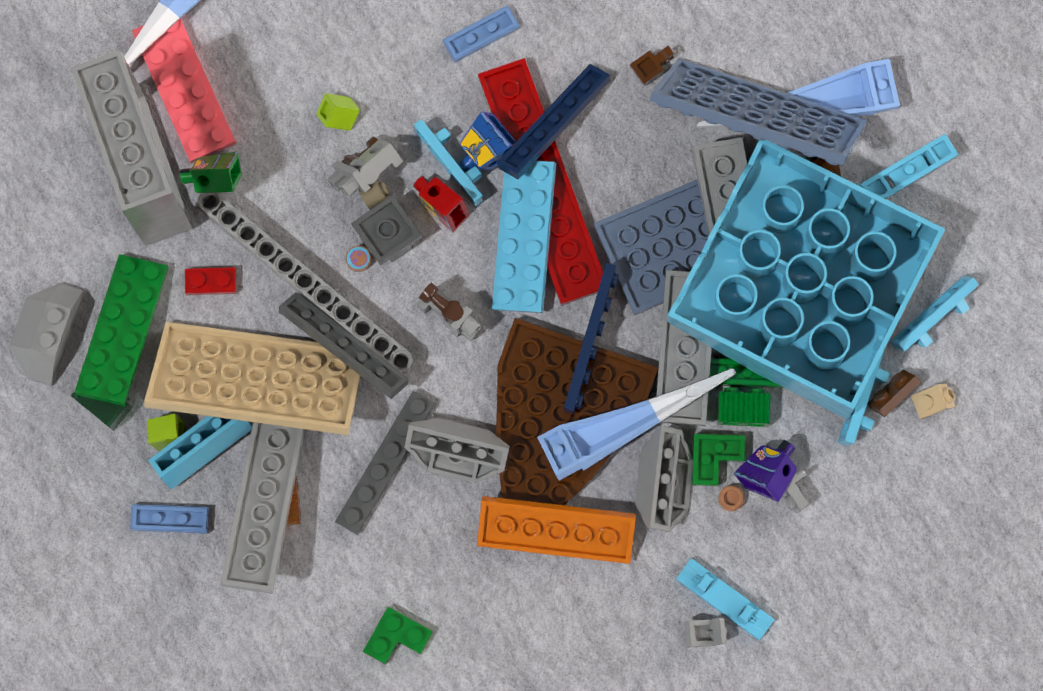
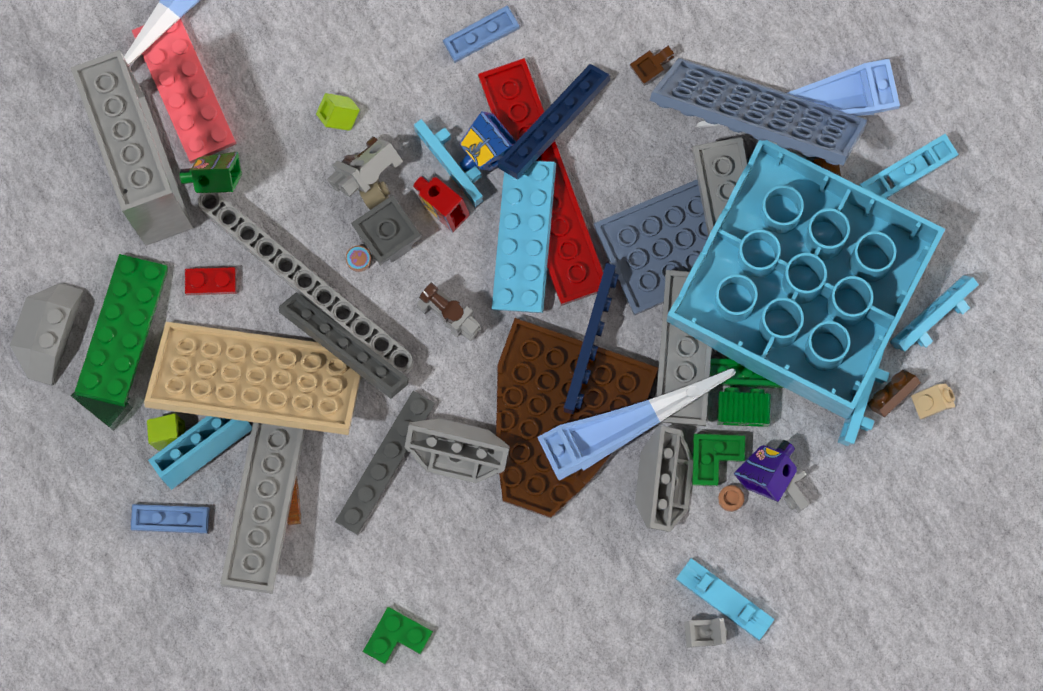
orange plate [477,496,636,564] -> none

